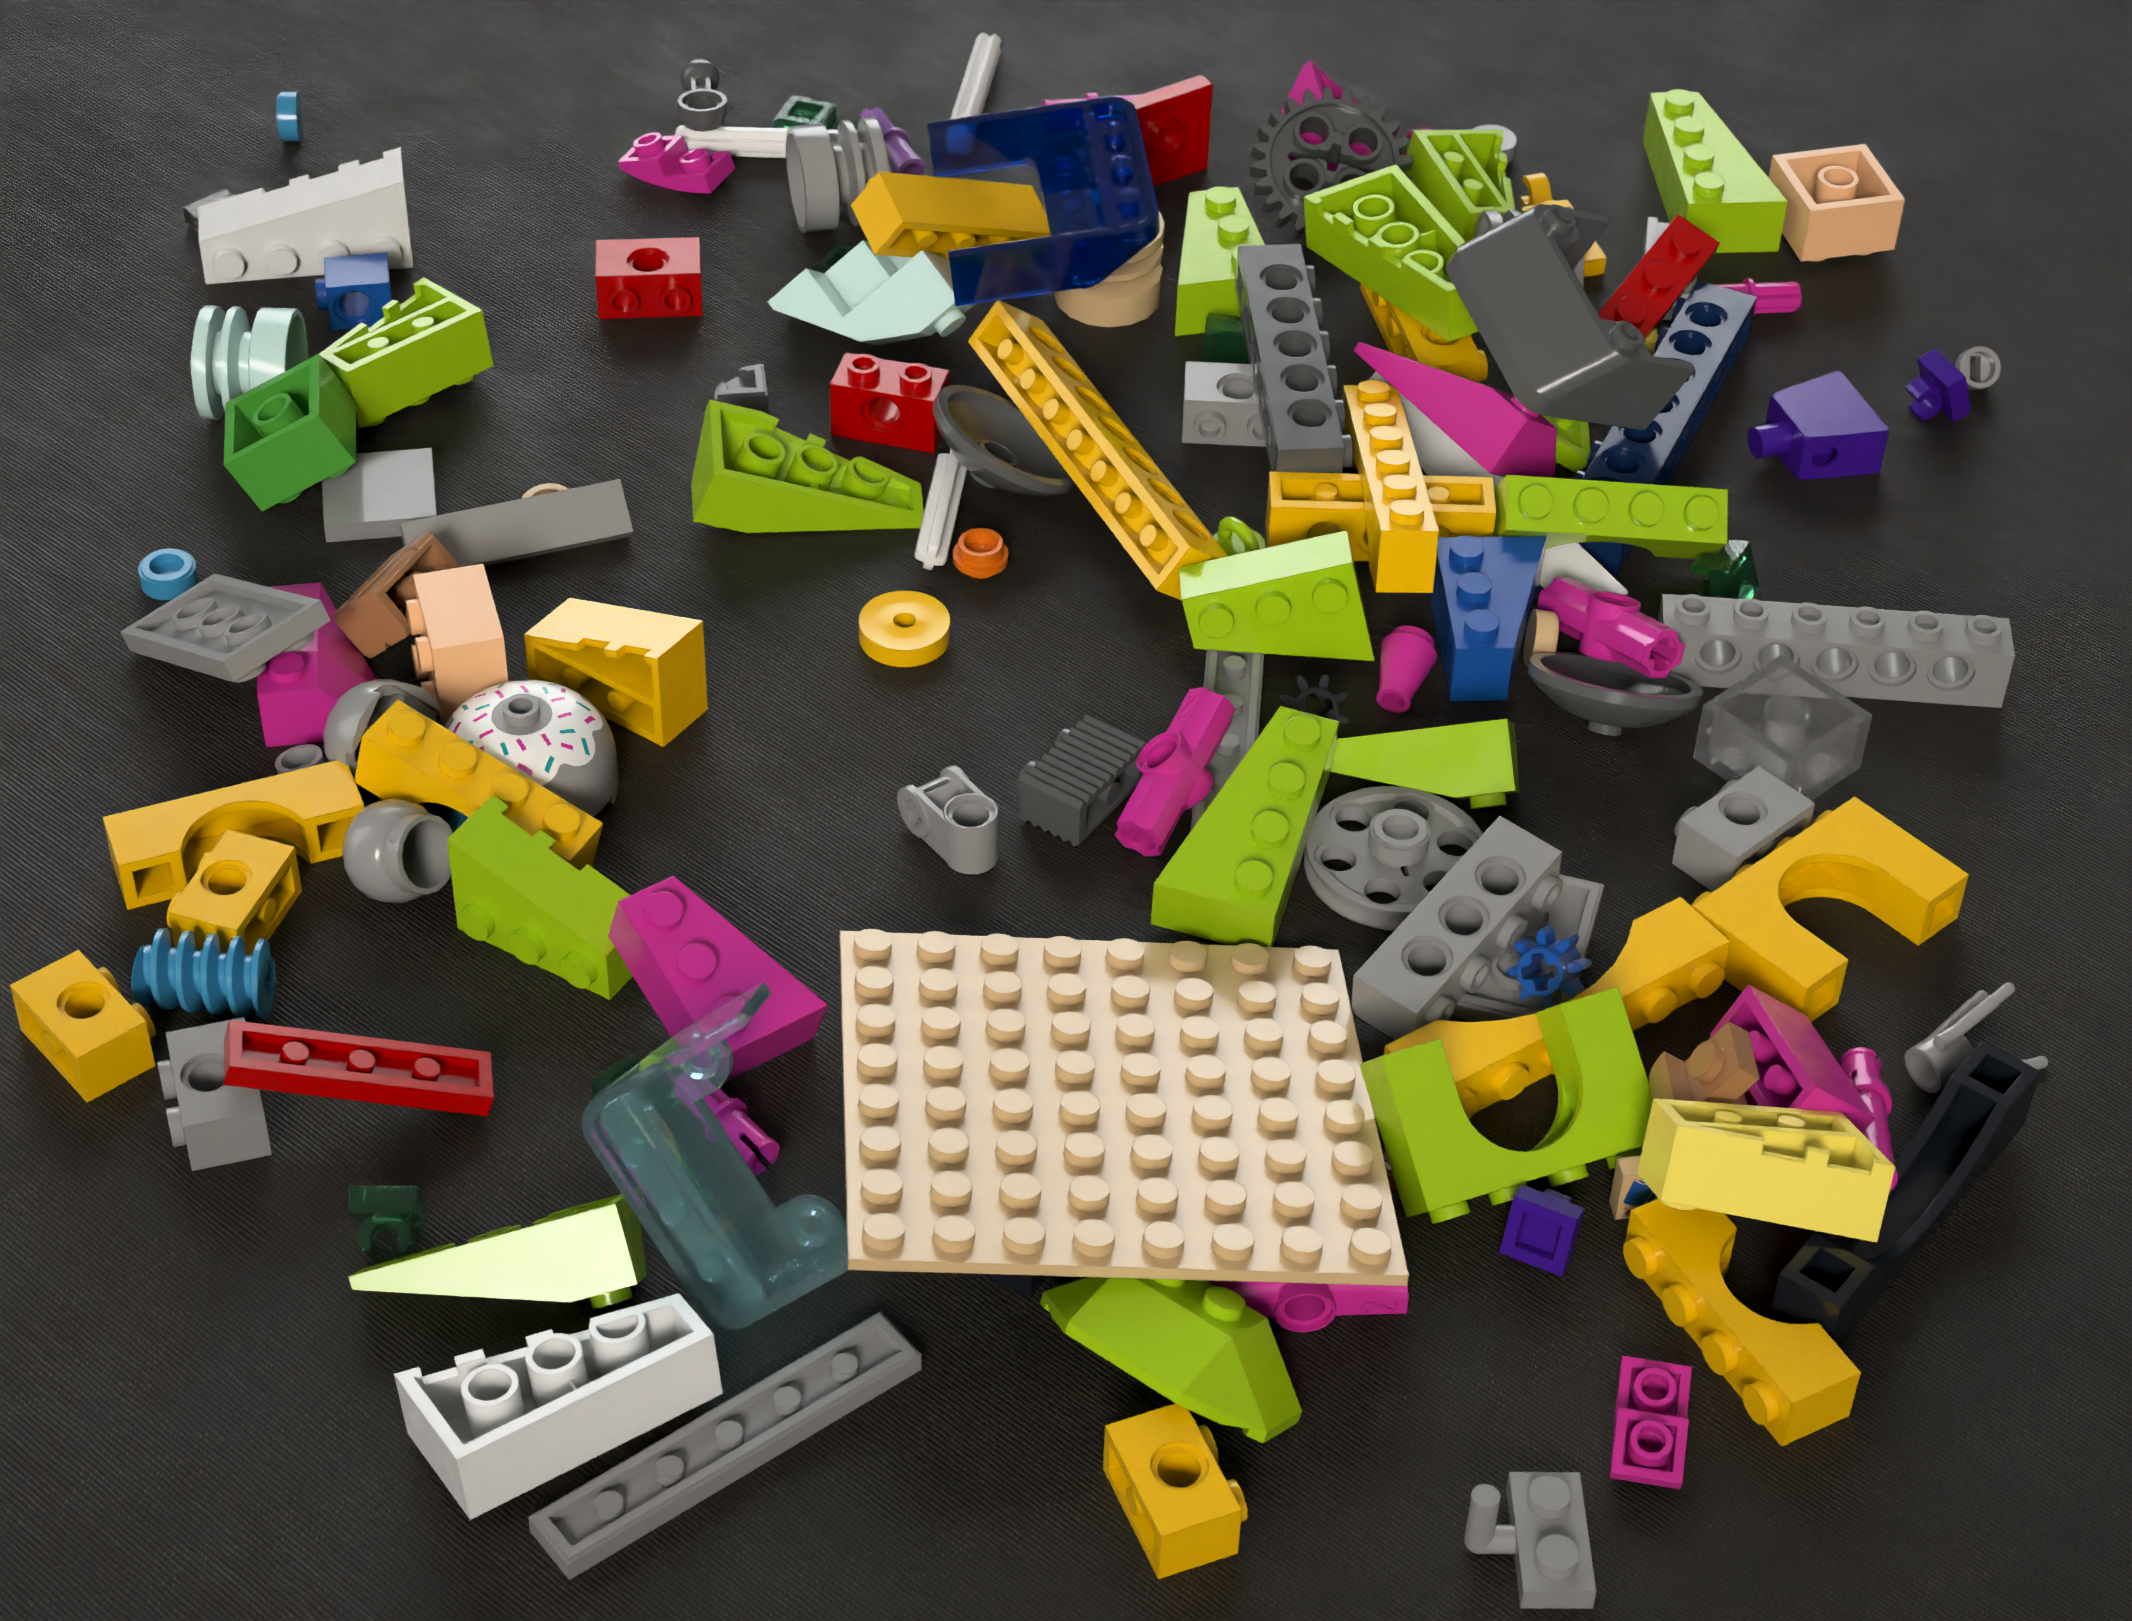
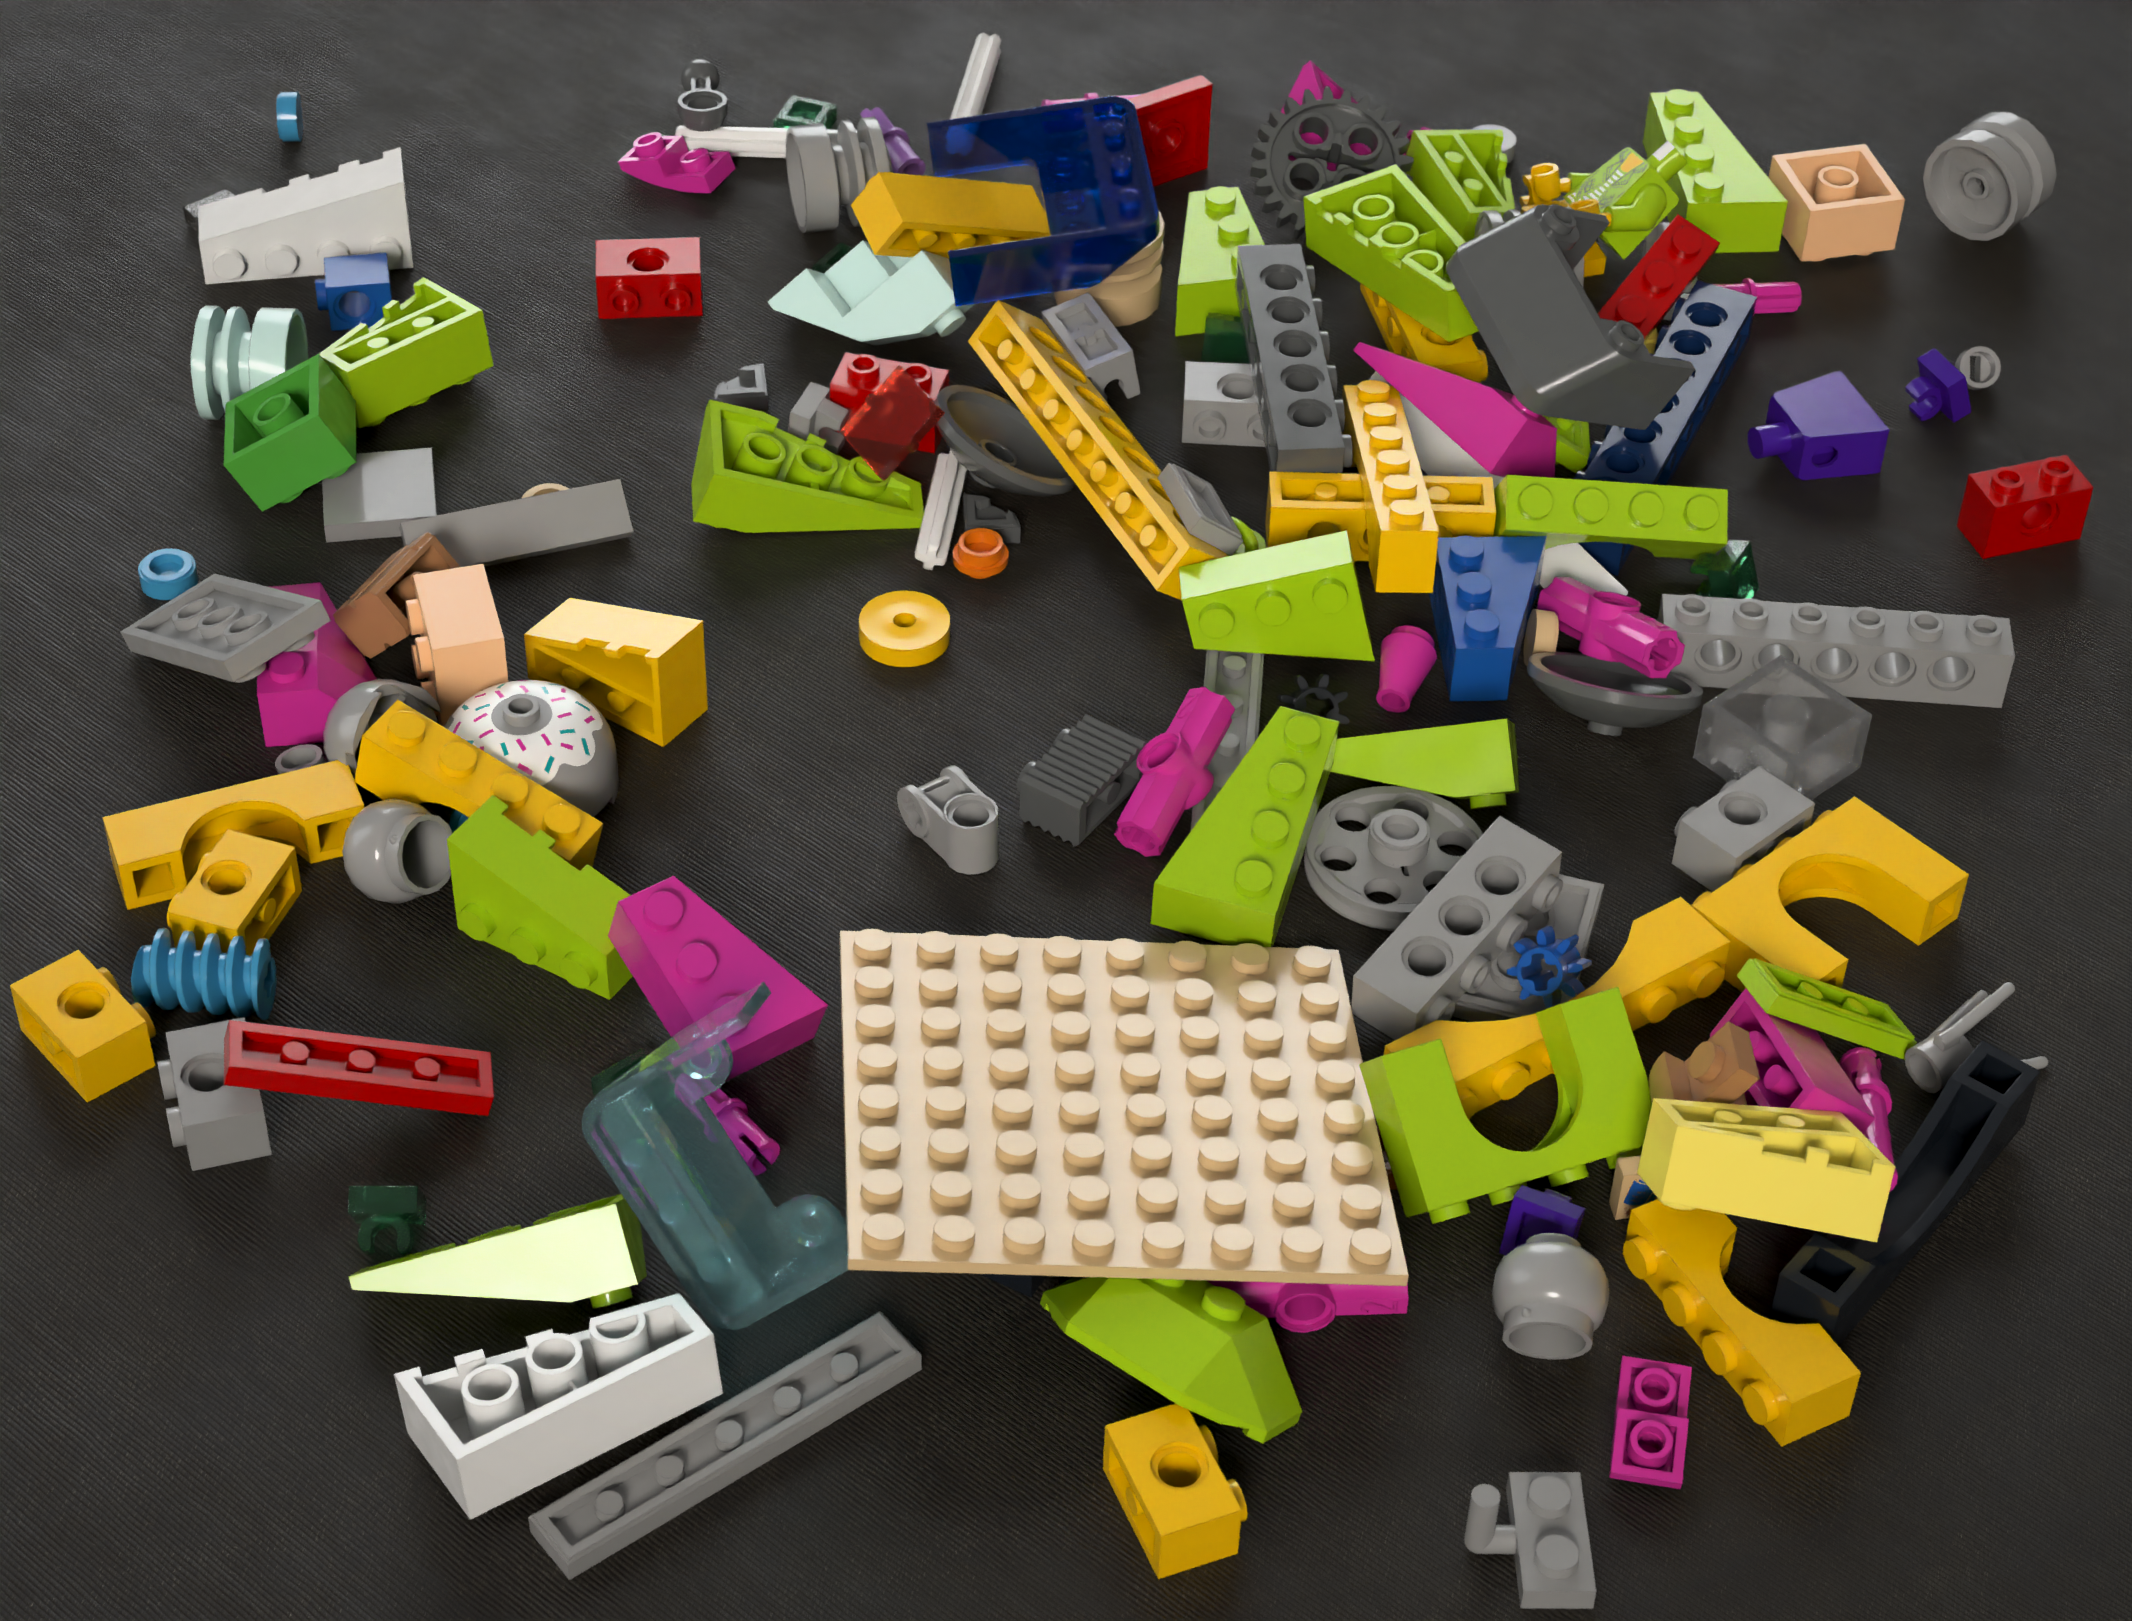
none -> light grey tile [788,382,849,455]
none -> clear red piece [840,365,945,481]
none -> dark grey tile [963,494,1021,543]
none -> light grey hinge [1042,292,1141,401]
none -> light grey tile [1158,463,1243,555]
none -> light grey piece [1492,1233,1609,1360]
none -> lime torso [1531,141,1688,260]
none -> lime tile [1737,958,1917,1060]
none -> light grey wheel [1923,112,2057,241]
none -> red brick [1957,455,2094,559]

